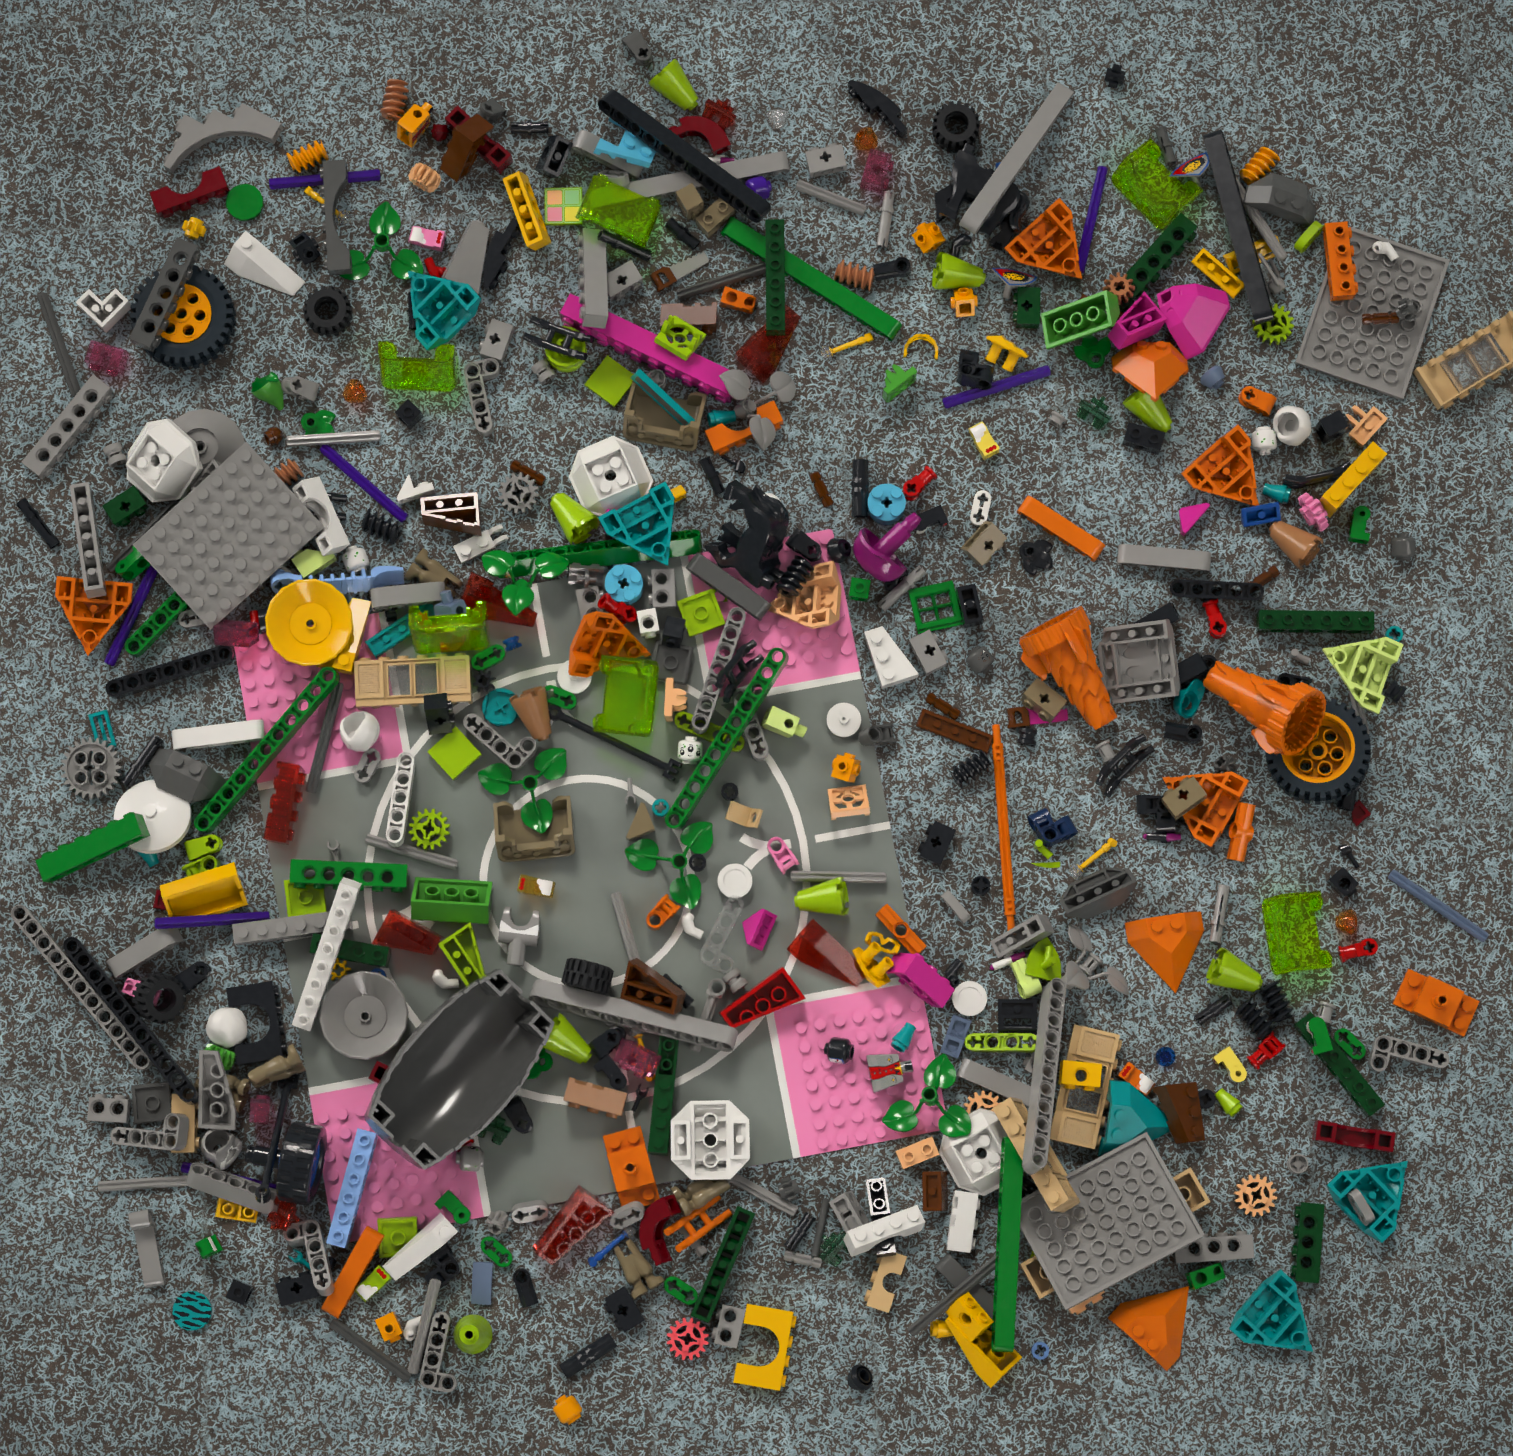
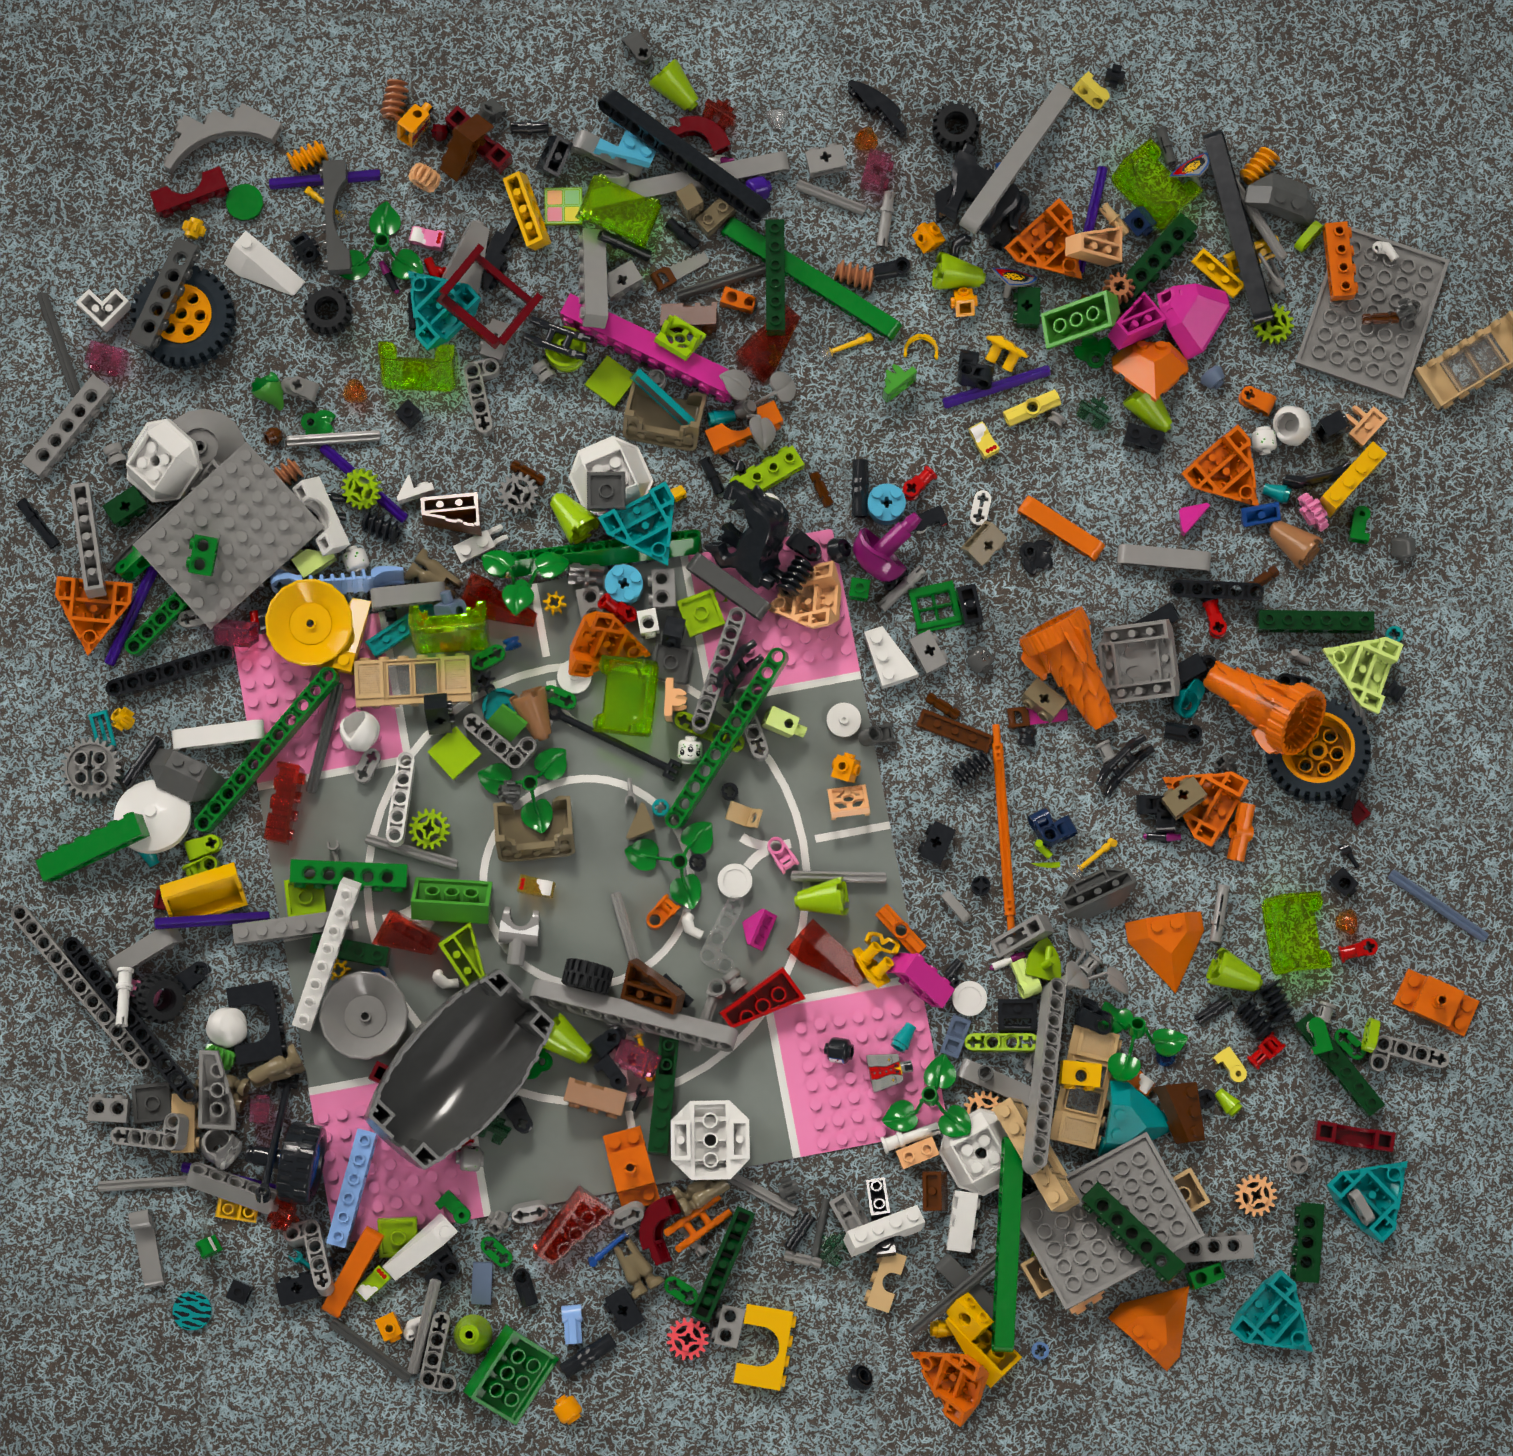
none -> yellow gear [111,706,135,731]
none -> white pin [115,967,134,1027]
none -> green brick [186,534,219,576]
none -> lime gear [341,468,383,510]
none -> piece [378,260,399,294]
none -> dark red piece [436,244,543,349]
none -> green slope [463,1324,559,1425]
none -> bright green piece [486,703,528,742]
none -> dark grey gear [498,780,521,804]
none -> yellow gear [543,591,567,616]
none -> light blue piece [561,1304,583,1344]
none -> dark grey tile [587,471,626,511]
none -> lime brick [729,445,805,492]
none -> white pin [880,1122,941,1154]
none -> orange wedge [911,1351,989,1427]
none -> dark grey hinge [978,1065,994,1082]
none -> light yellow piece [1003,389,1061,427]
none -> light nougat wedge [1065,226,1122,267]
none -> light yellow leg [1072,71,1110,109]
none -> black piece [1075,996,1114,1035]
none -> dark green brick [1081,1182,1185,1284]
none -> tan axle [1098,202,1130,237]
none -> green plant [1101,1001,1188,1082]
none -> dark blue brick [1123,206,1157,237]
none -> lime beam [1361,1017,1380,1053]

